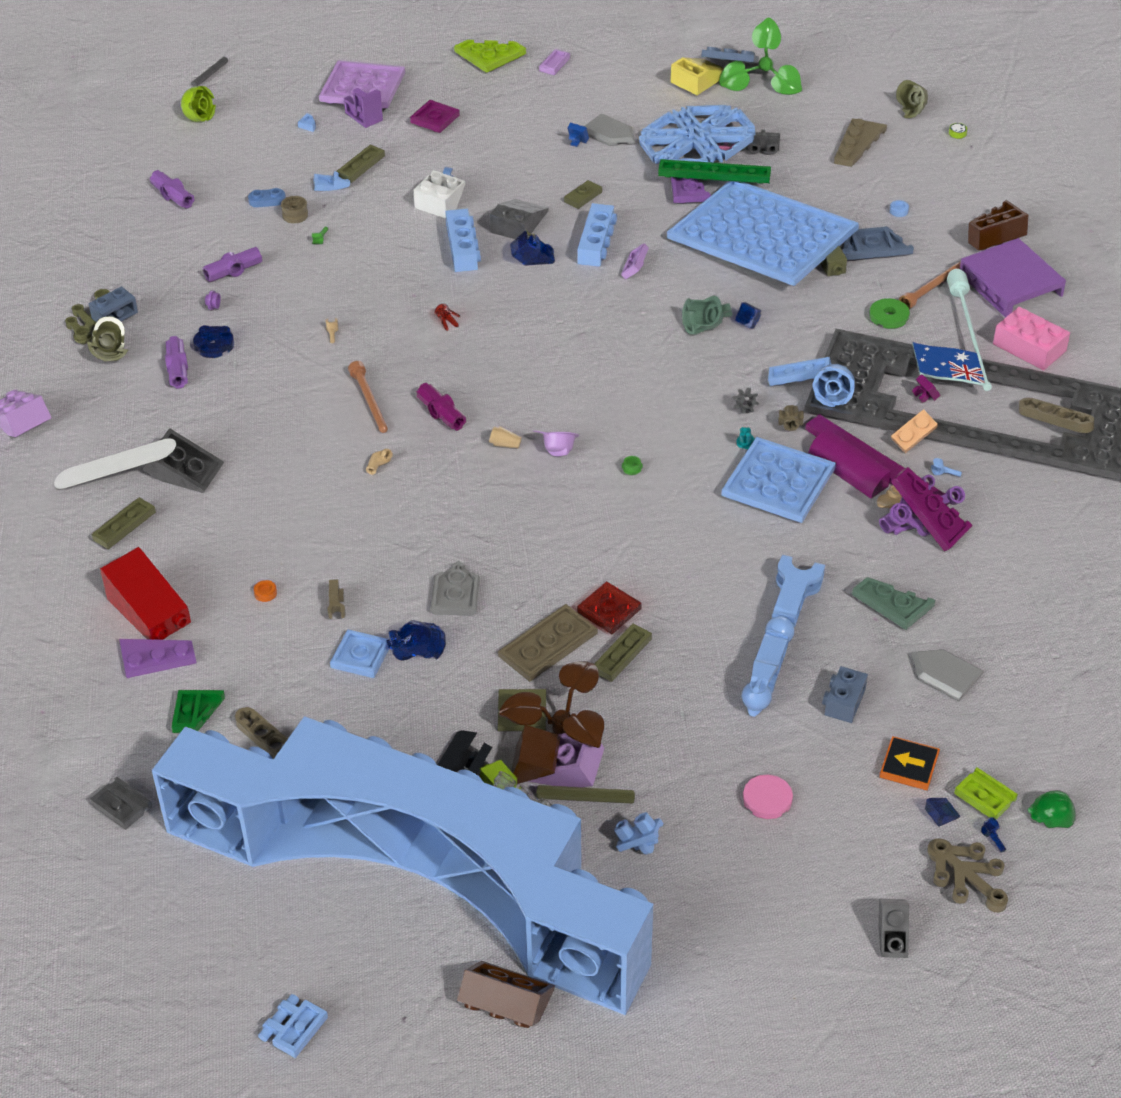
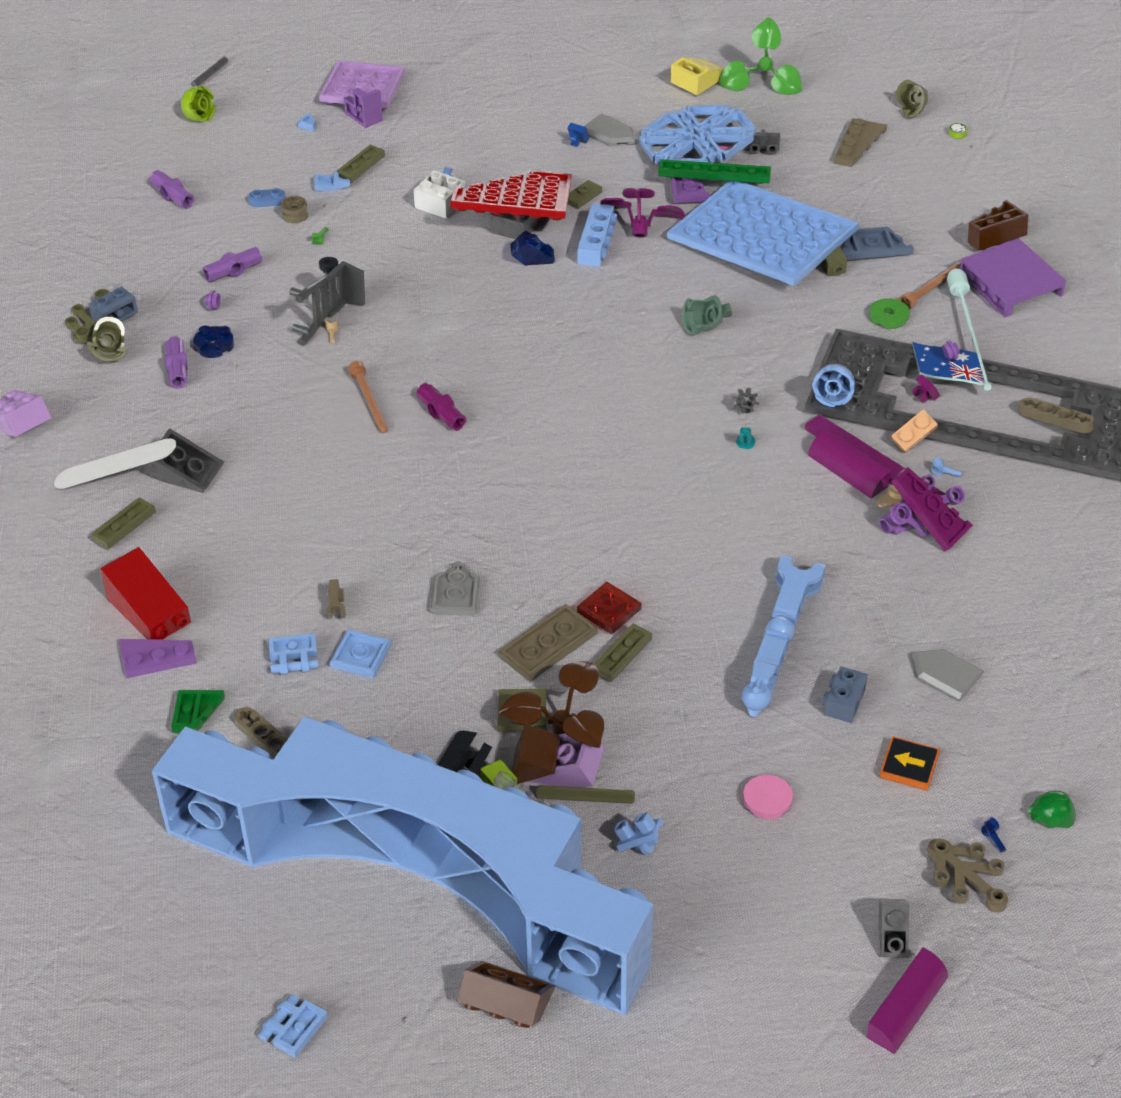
flat silver plate [90,777,152,830] -> none
orange tile [254,580,277,602] -> none
tan arm [366,448,393,475] -> none
clear blue helmet [386,620,446,661] -> none
magenta plate [410,100,460,133] -> none
clear red piece [435,303,461,331] -> none
light blue brick [445,208,481,272] -> none
lime plate [454,40,526,73] -> none
tan cone [489,426,522,449] -> none
lavender piece [533,431,579,457] -> none
lavender tile [539,49,570,75] -> none
lavender plate [621,243,649,279] -> none
bright green plate [622,456,643,475] -> none
sand blue plate [701,47,759,64] -> none
light blue plate [722,437,836,523] -> none
clear blue tile [735,302,762,329] -> none
light blue plate [768,357,831,386] -> none
dark tan gear [778,405,804,431] -> none
sand green wing [852,577,936,630] -> none
light blue tile [890,200,909,217] -> none
clear blue slope [925,798,960,827] -> none
lime plate [954,767,1018,821] -> none
bright pink brick [993,307,1070,371] -> none
none -> light blue plate [269,633,319,675]
none -> dark grey hand [289,257,365,346]
none -> red plate [450,170,572,221]
none -> magenta plant [600,188,685,238]
none -> magenta brick [866,947,948,1054]
none -> medium lavender plate [942,340,960,360]

